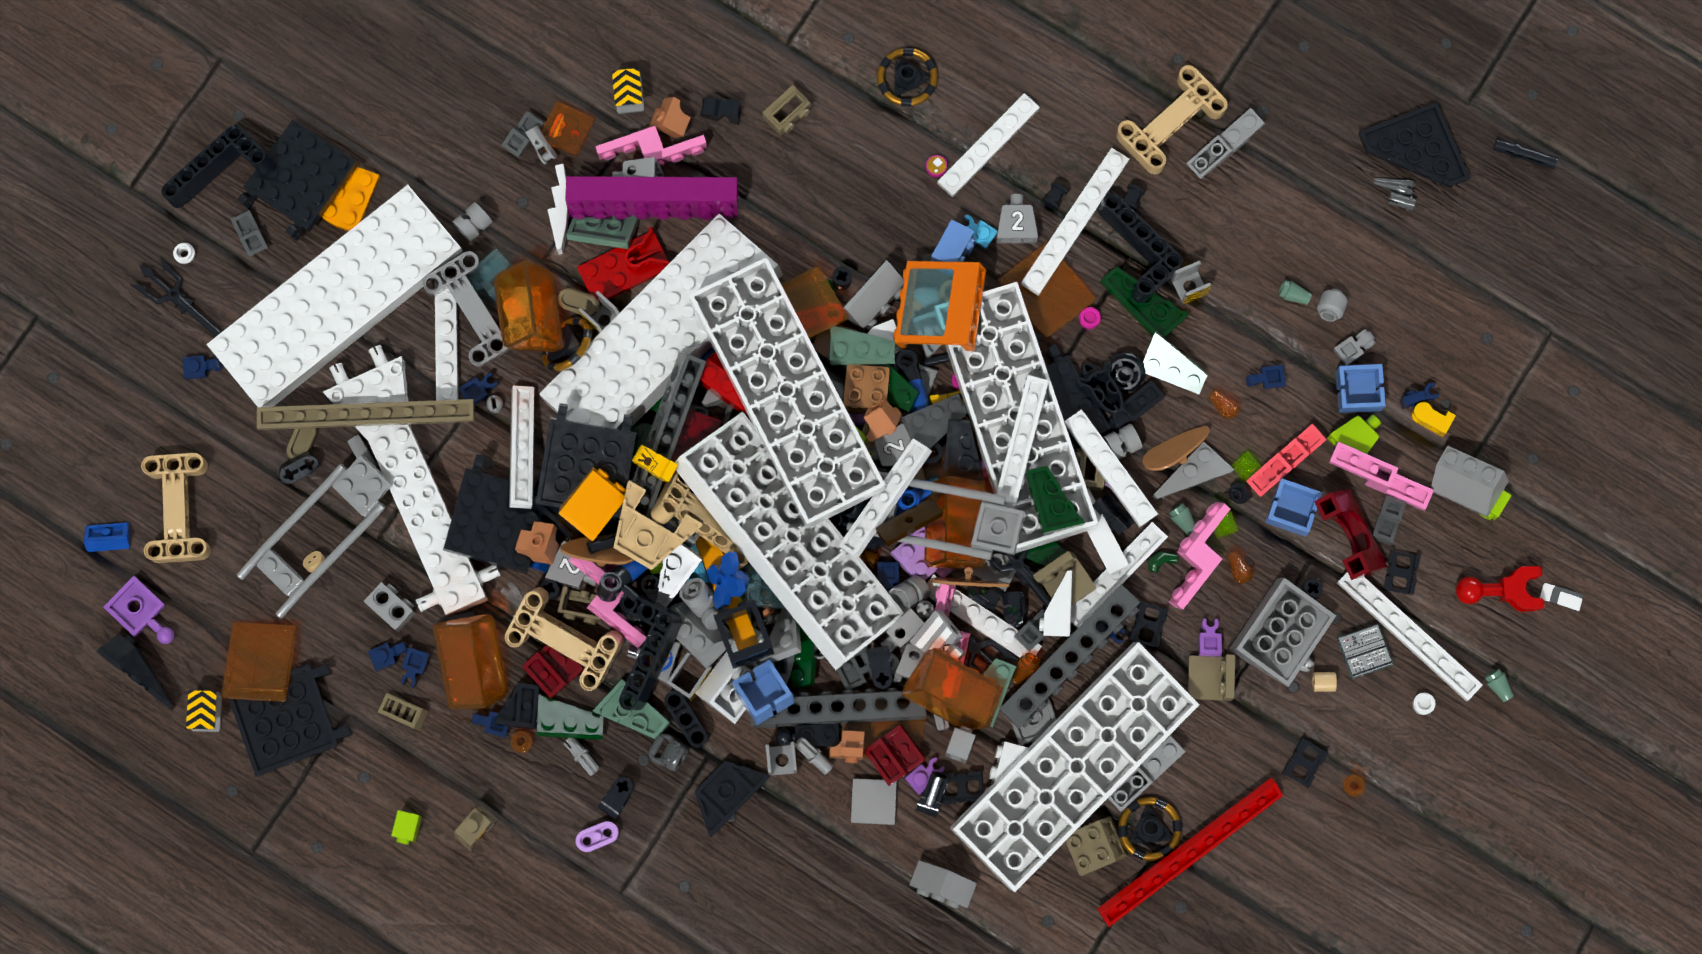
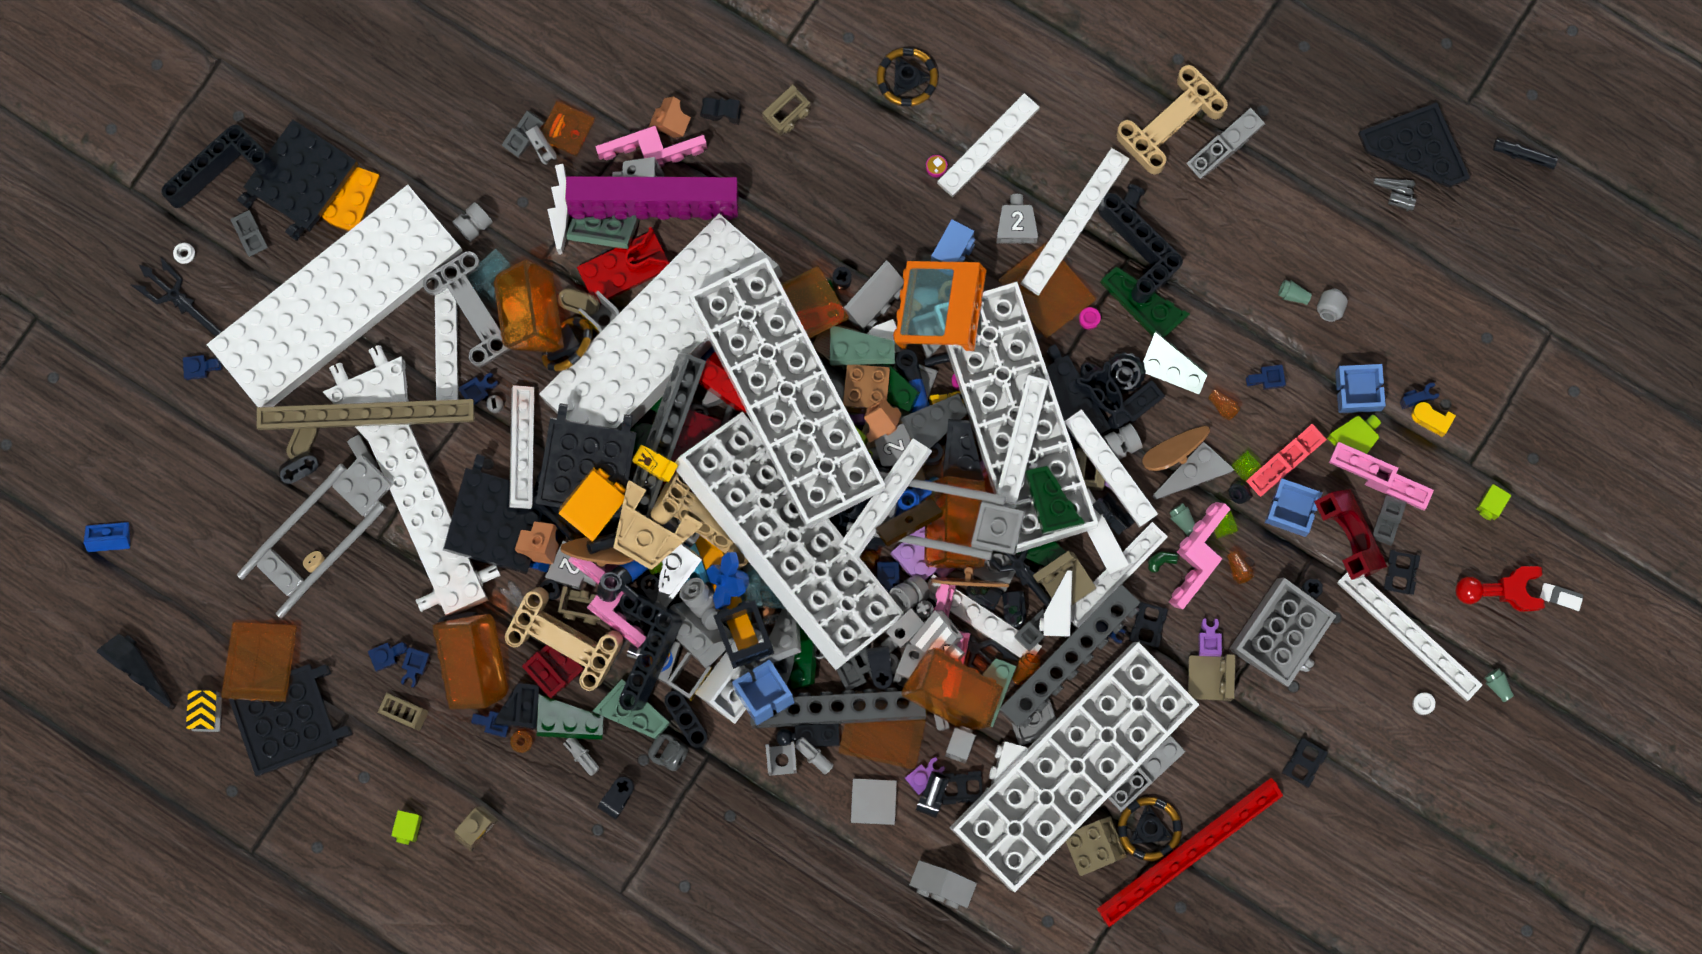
medium lavender plate [103,576,174,644] -> none
tan beam [141,453,211,563] -> none
light grey brick [364,582,416,633] -> none
lavender plate [576,821,619,852] -> none
piece [612,68,644,114] -> none
black wing [694,761,770,838] -> none
nougat brick [830,730,864,763] -> none
dark red slope [864,724,927,786] -> none
medium azure plate [964,215,998,250] -> none
black bush [1042,182,1068,210] -> none
light grey piece [1171,261,1212,304] -> none
tan gear [1312,672,1337,692] -> none
light grey plate [1334,329,1376,366] -> none
light grey tile [1337,624,1394,679] -> none
clear orange plate [1343,775,1365,797] -> none
light grey slope [1431,446,1509,517] -> none

